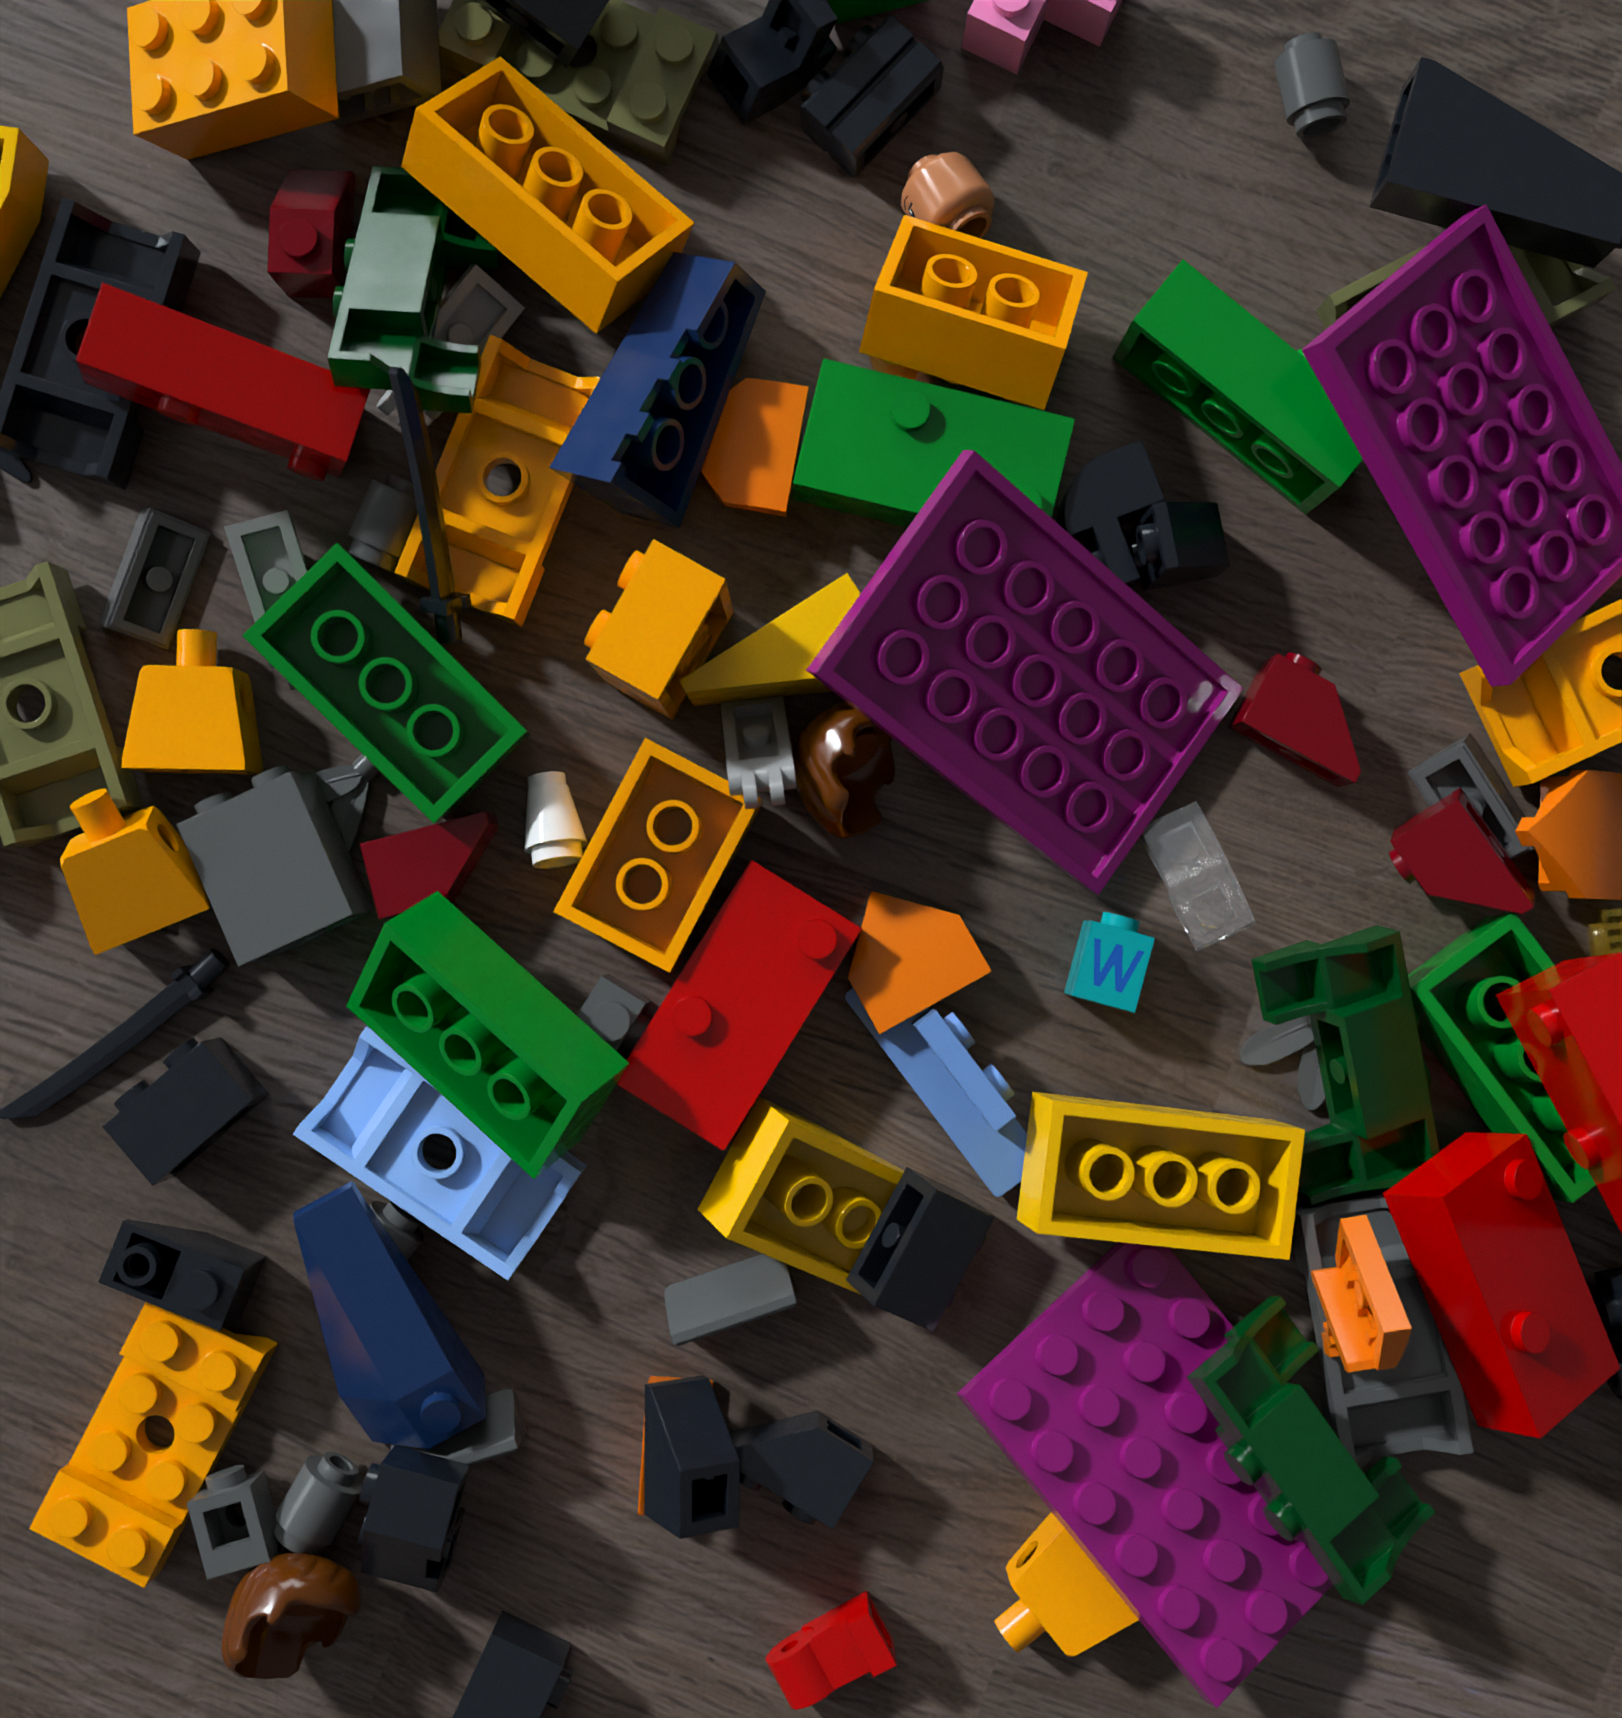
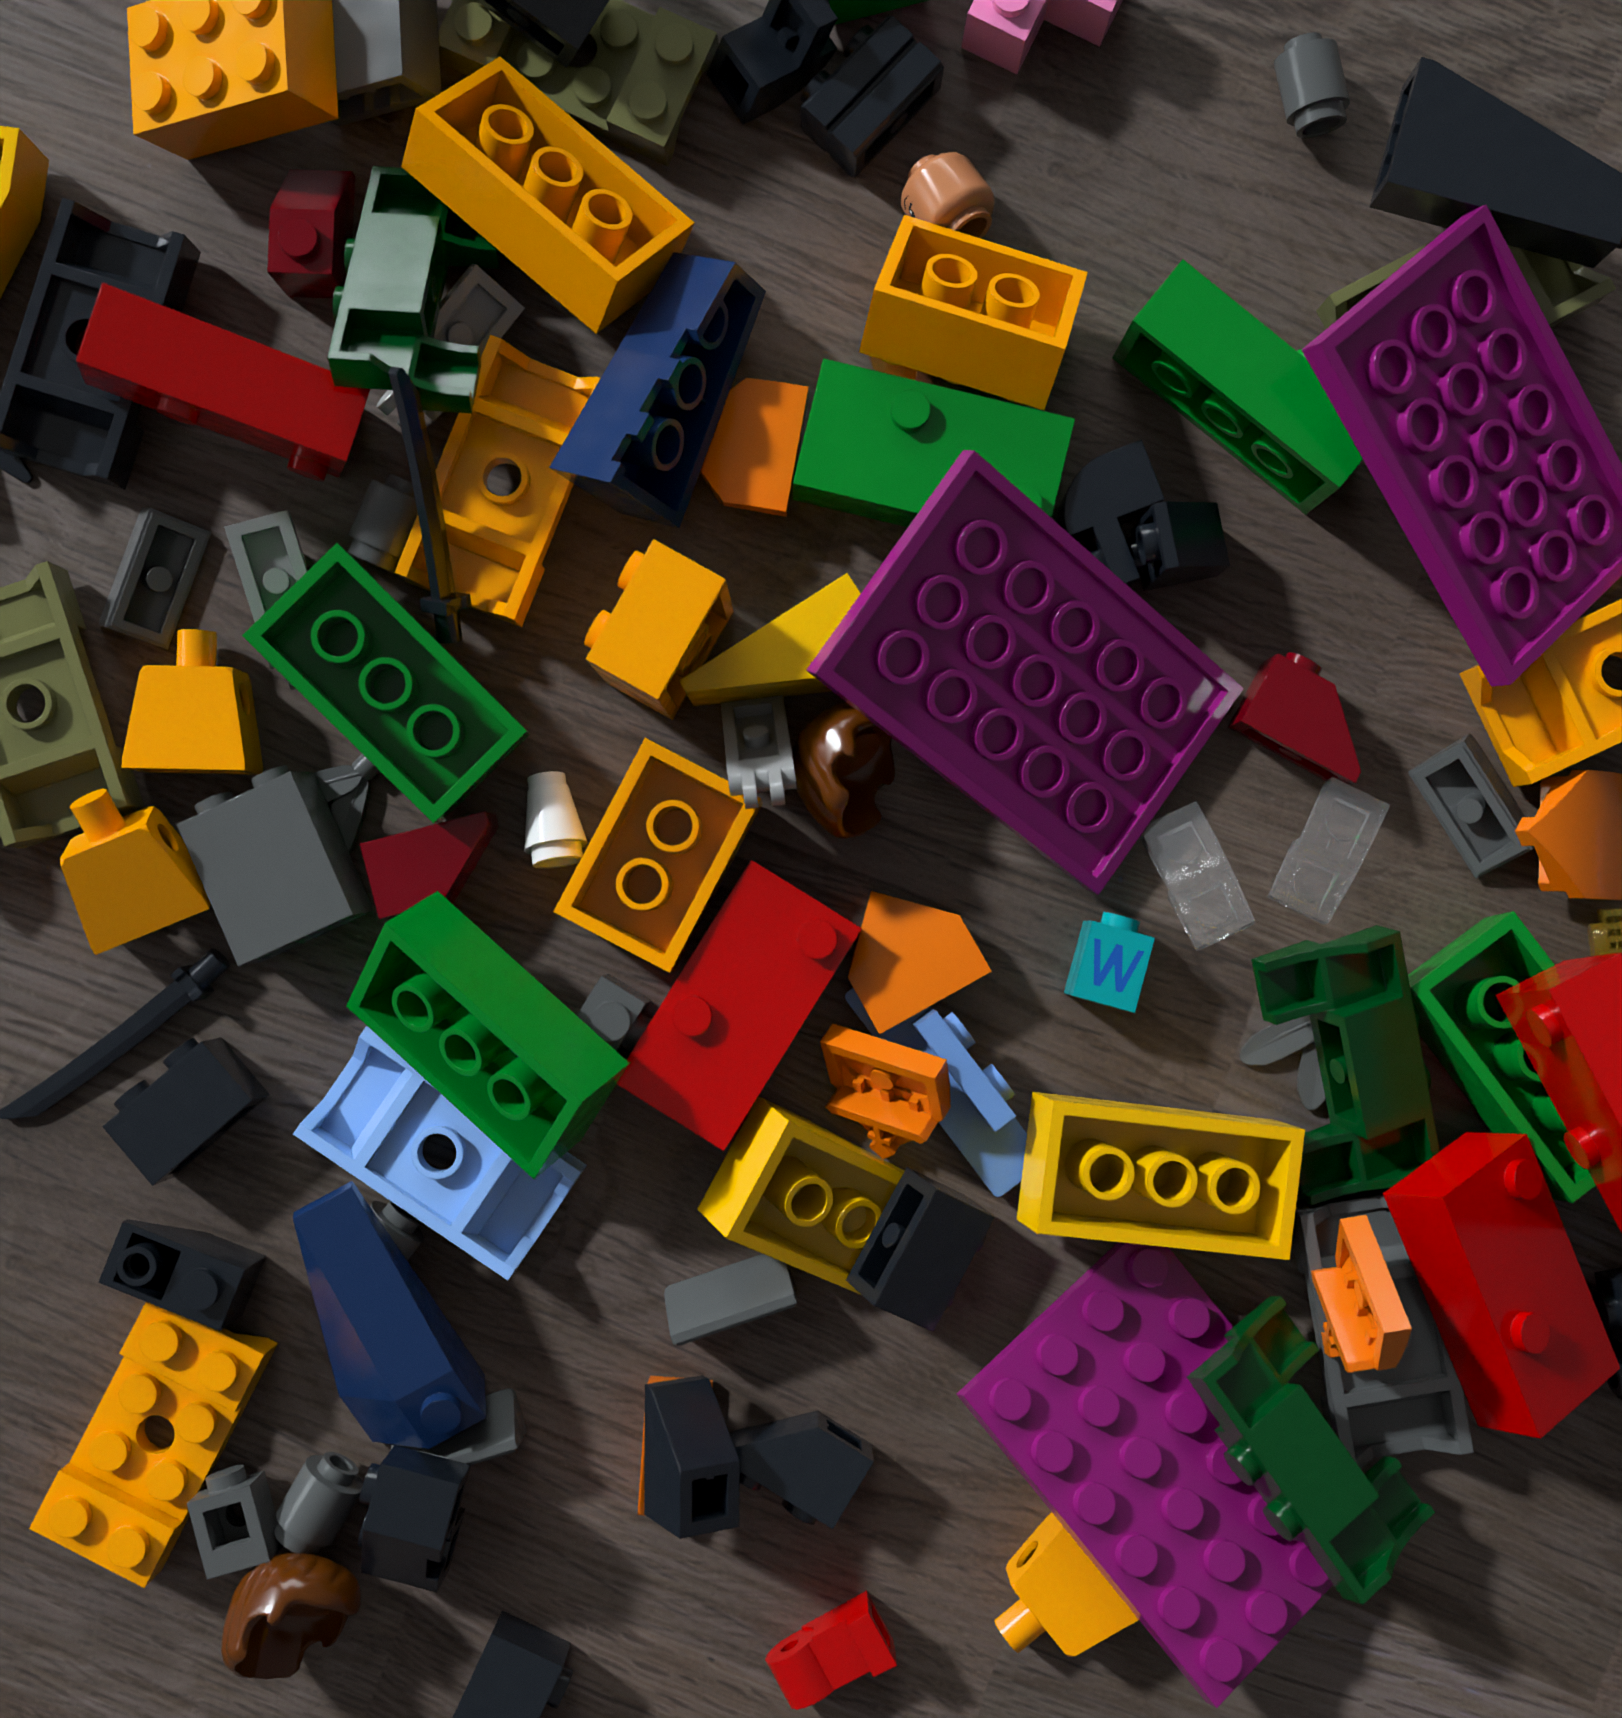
dark red slope [1389,788,1535,914] -> none
none -> orange slope [820,1023,951,1159]
none -> clear slope [1267,777,1390,925]

